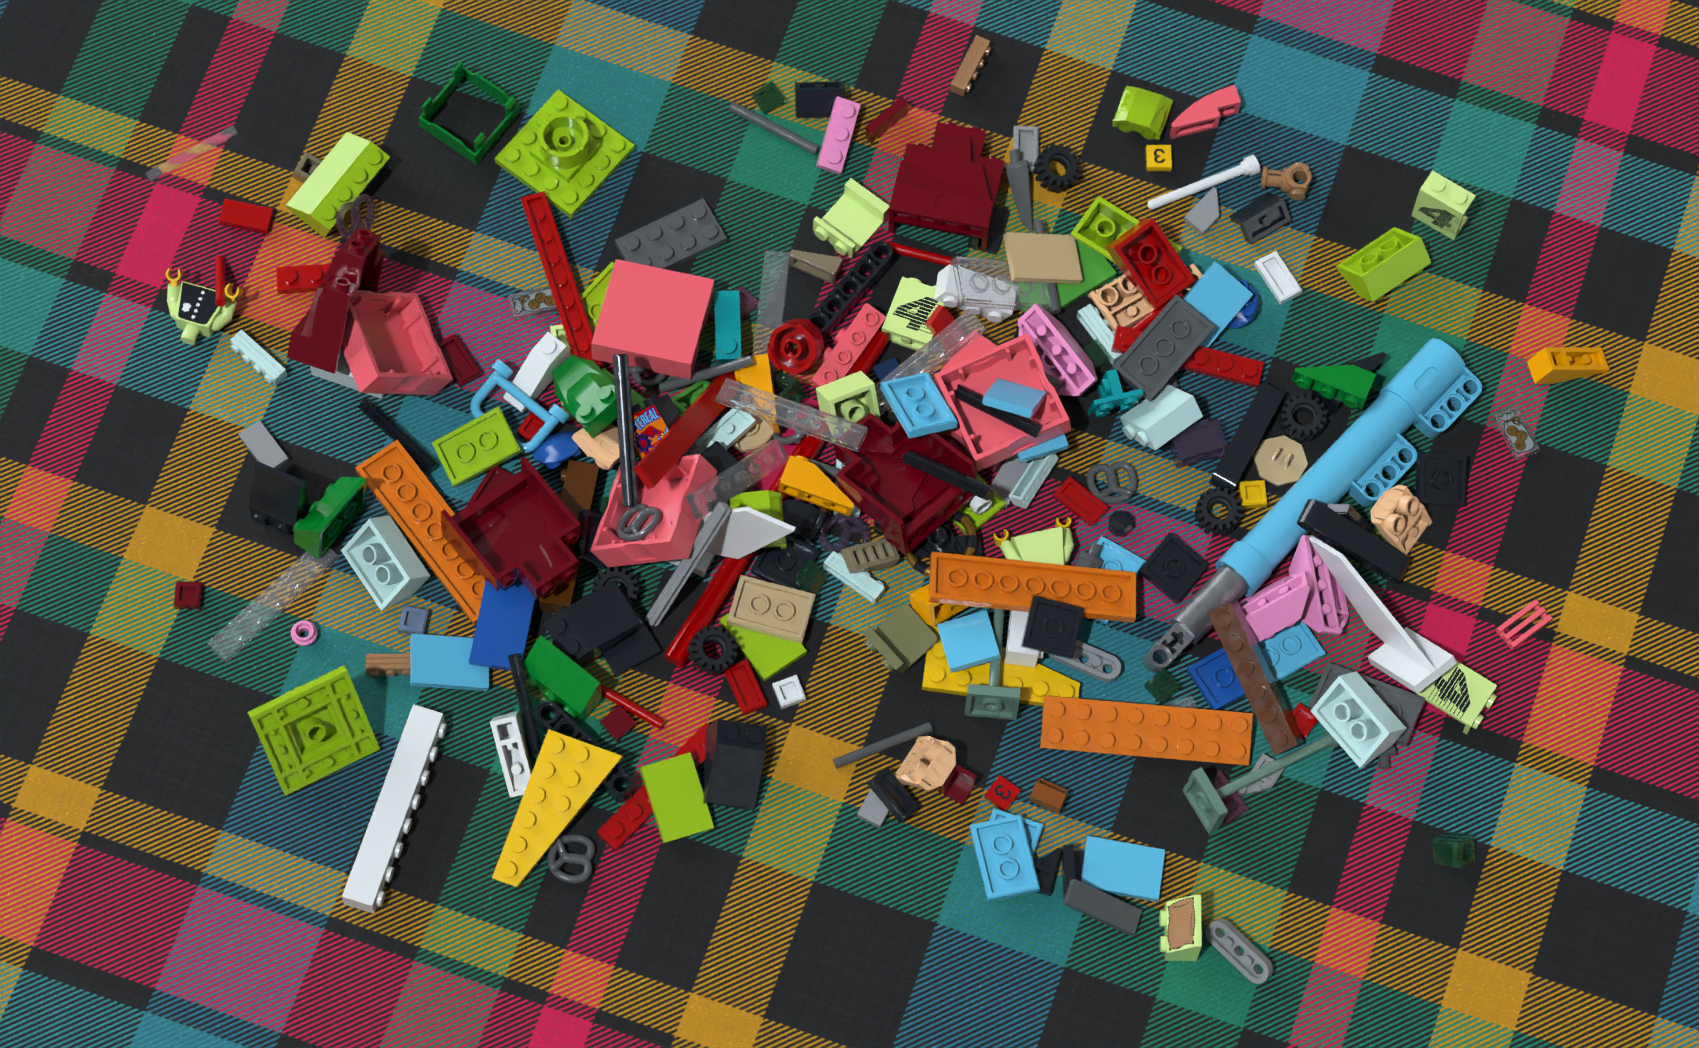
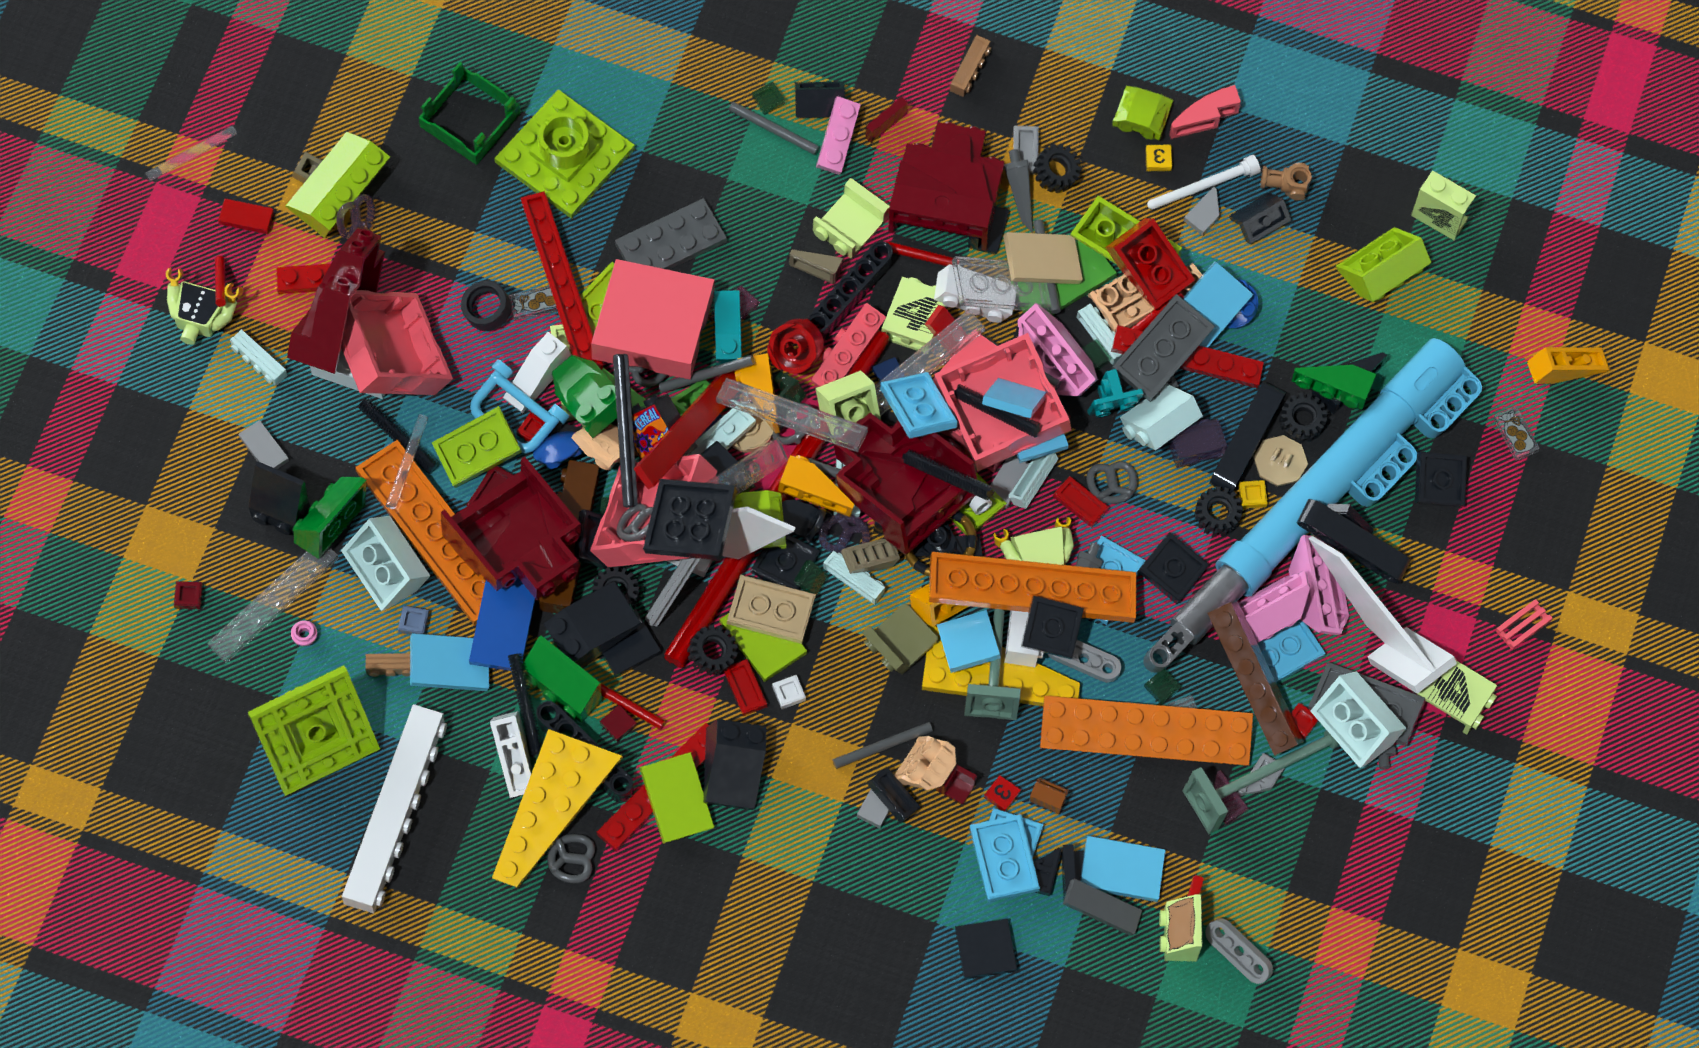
dark red tile [437,334,482,388] -> none
clear tile [753,250,790,390] -> none
black tile [1108,511,1133,537] -> none
blue plate [1187,647,1246,710] -> none
white tile [1254,251,1302,305] -> none
light nougat slope [1370,485,1432,556] -> none
clear green panel [1432,832,1475,868] -> none
none -> clear bar [386,414,428,509]
none -> black tyre [461,280,512,331]
none -> black plate [643,479,737,561]
none -> black tile [955,919,1017,980]
none -> red tile [1187,875,1204,897]

